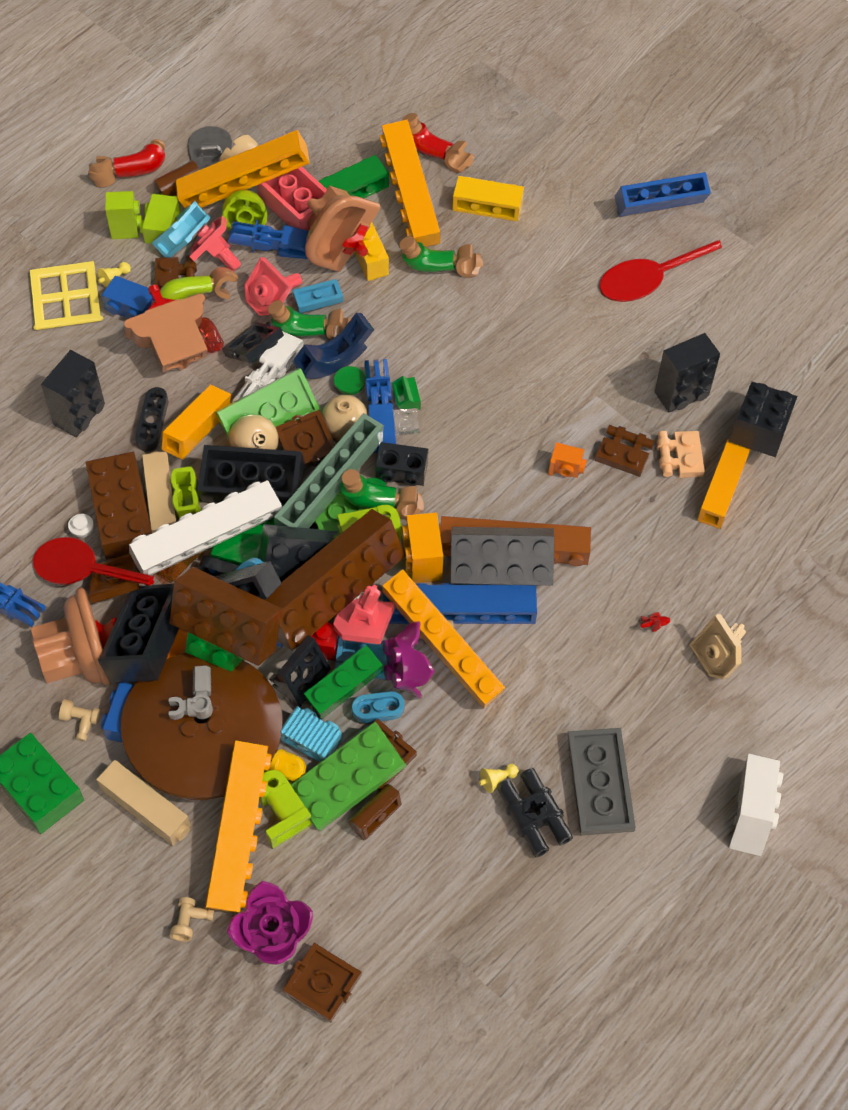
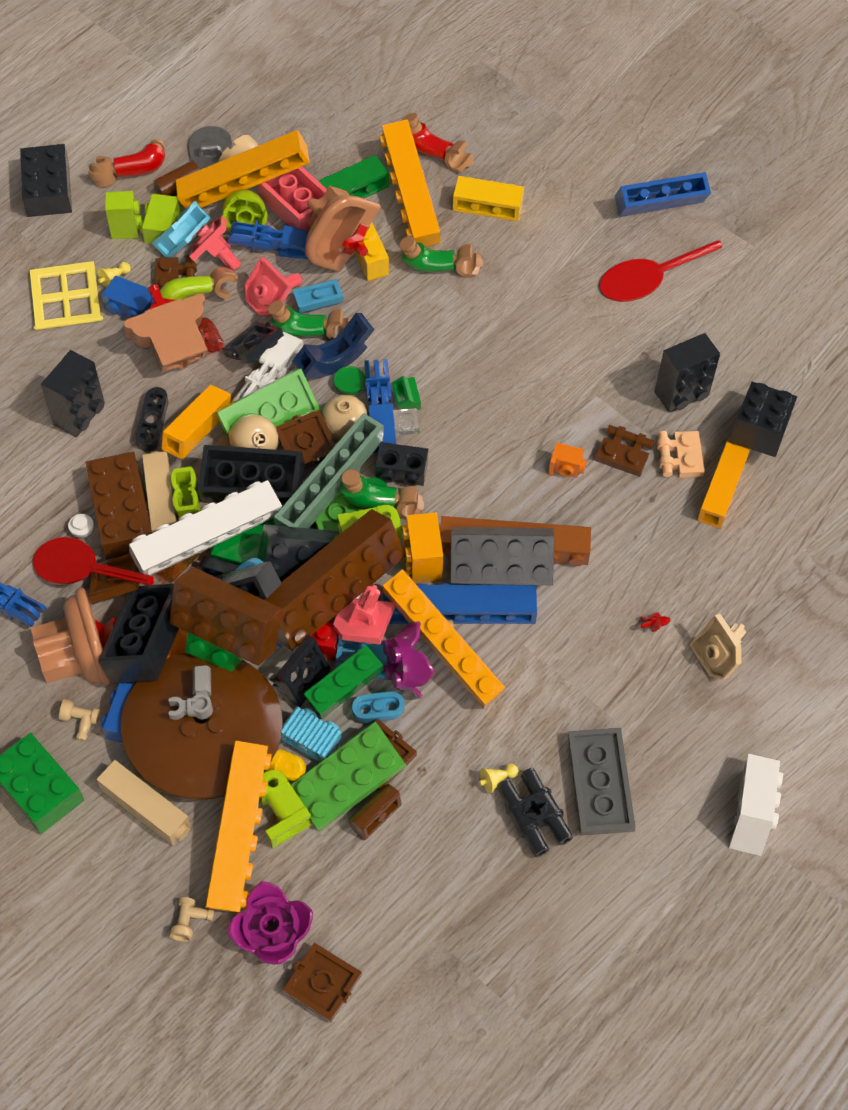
none -> black brick [20,144,72,217]

